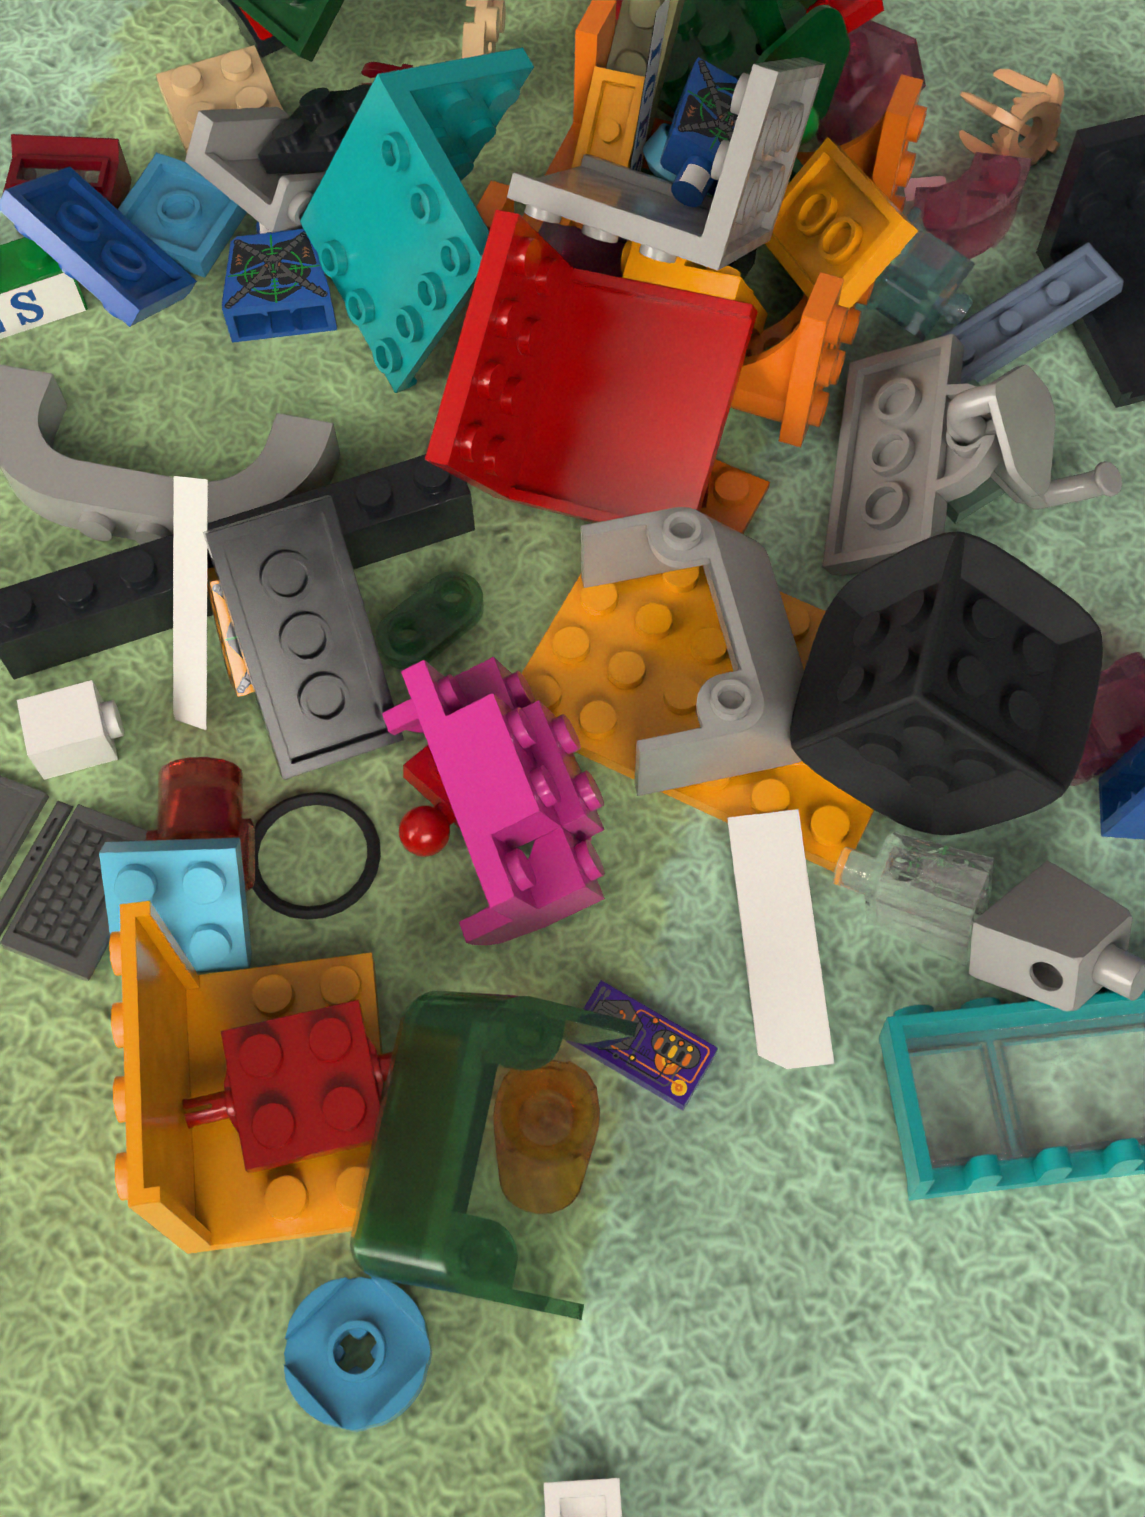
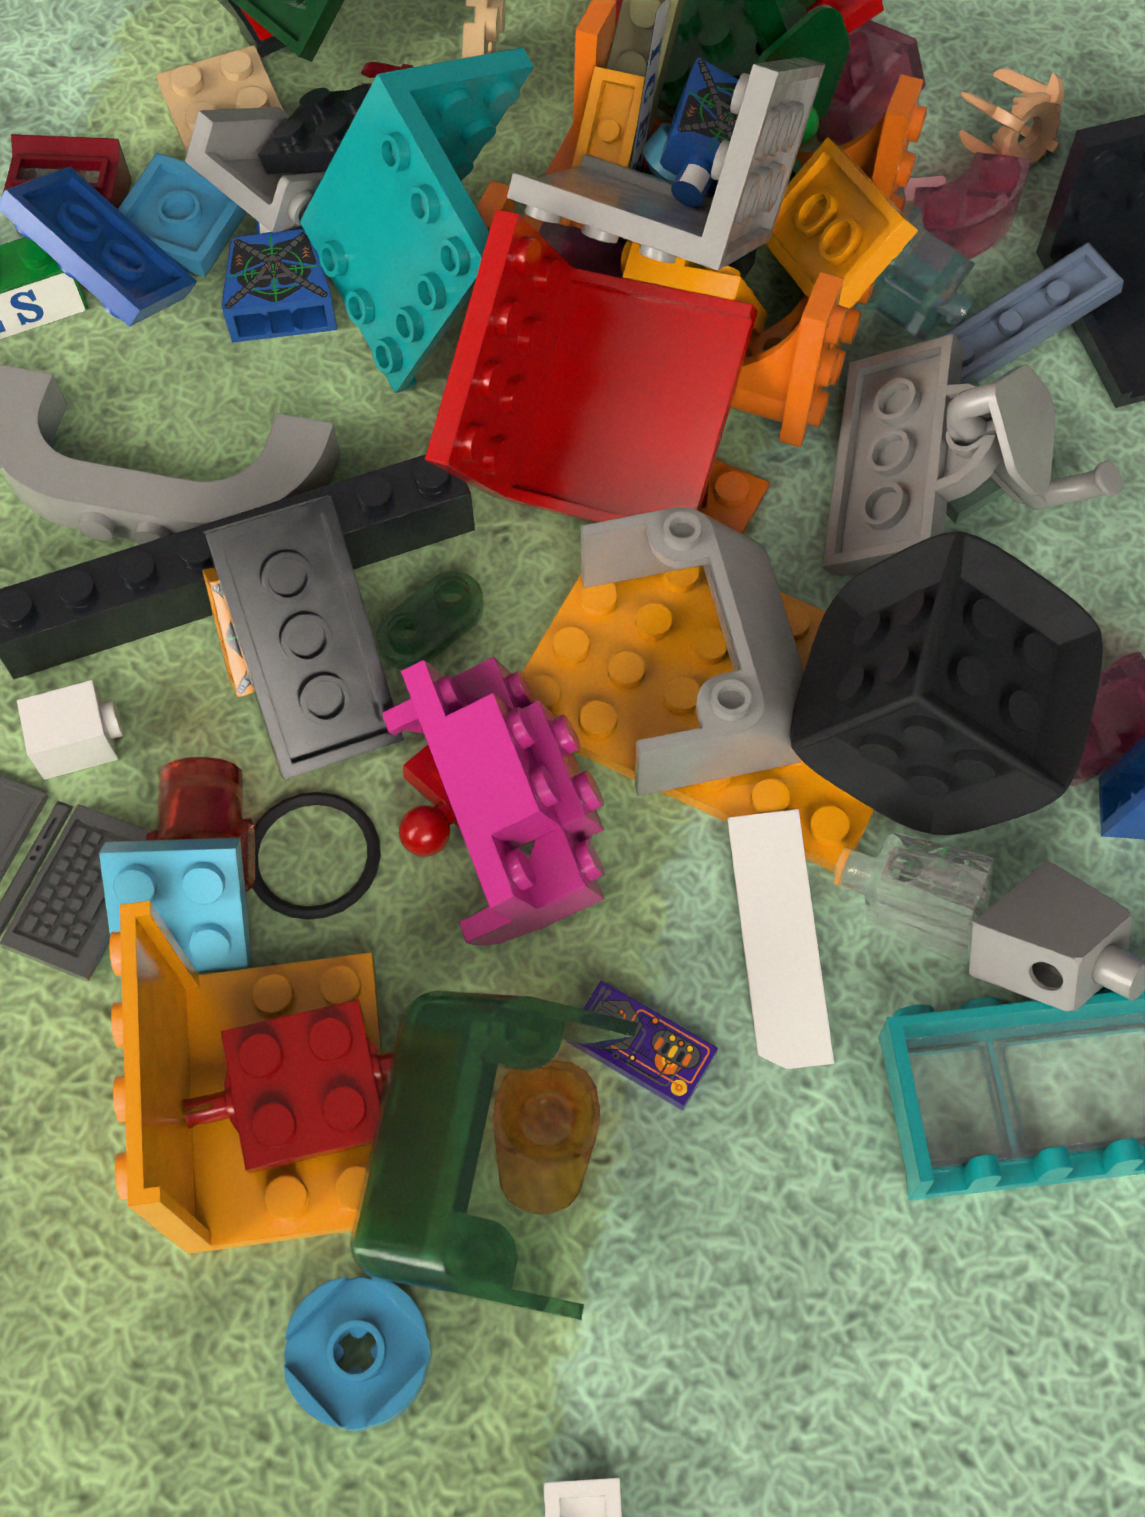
white sticker [173,476,208,730] -> none

